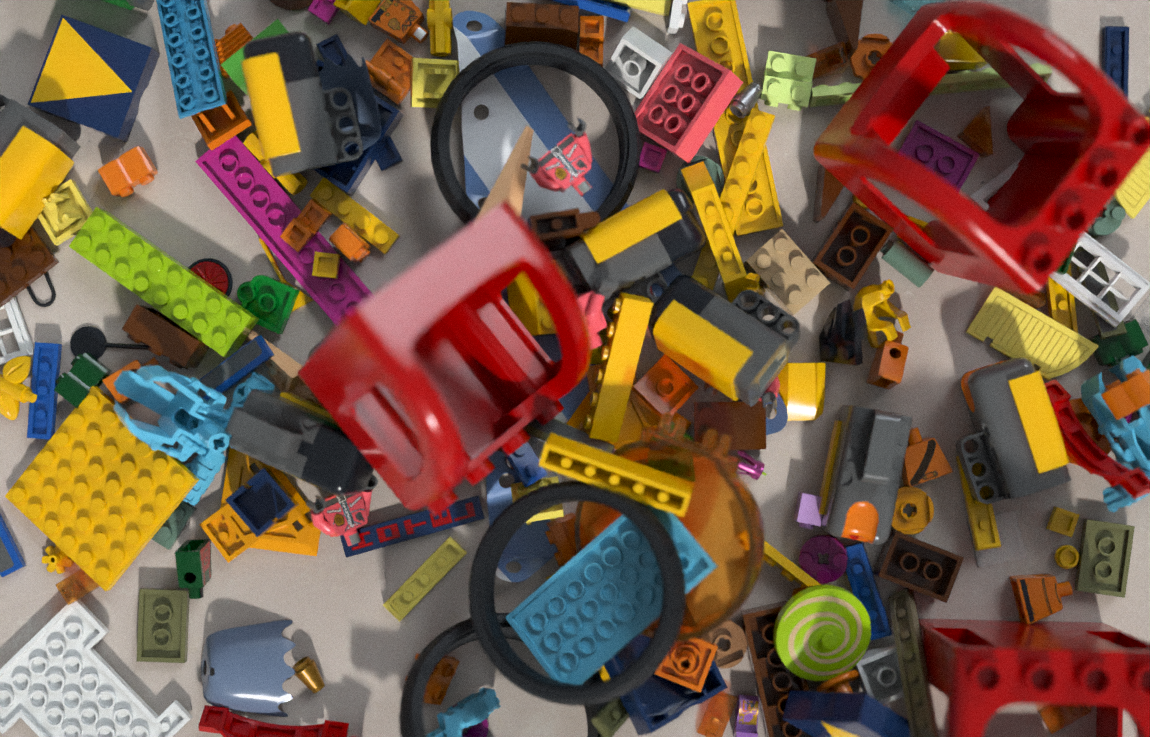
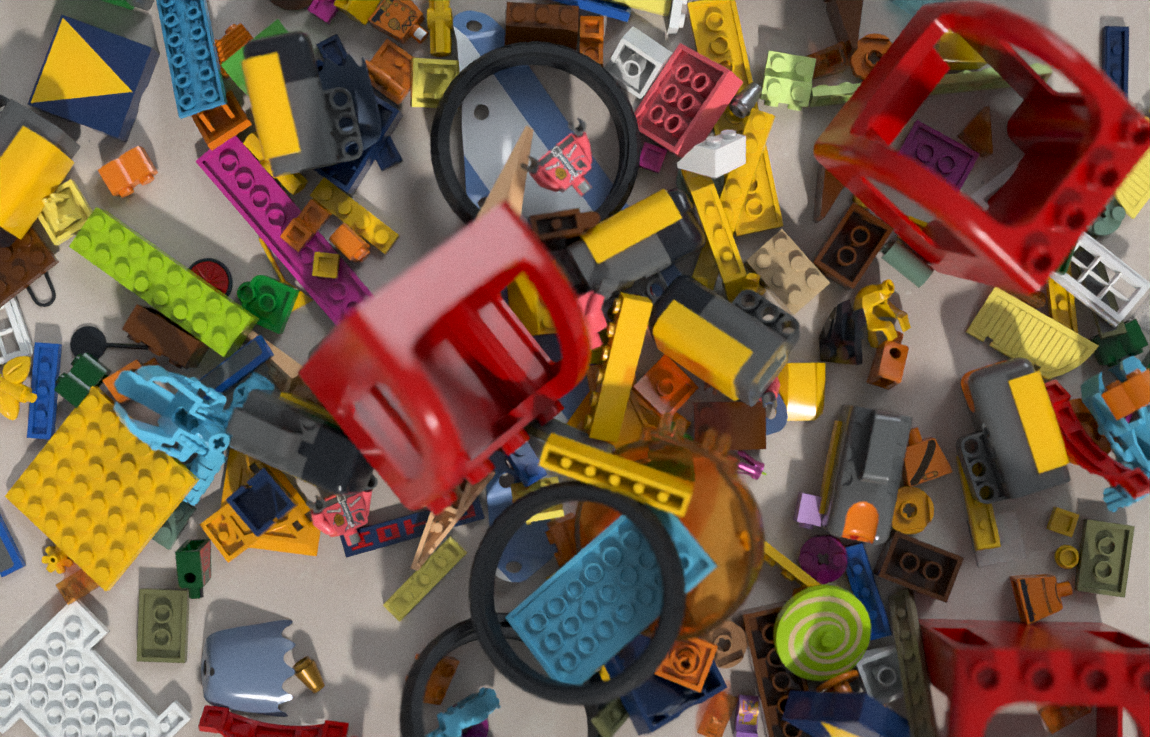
none -> light nougat wedge [411,470,496,571]
none -> white slope [677,130,746,178]

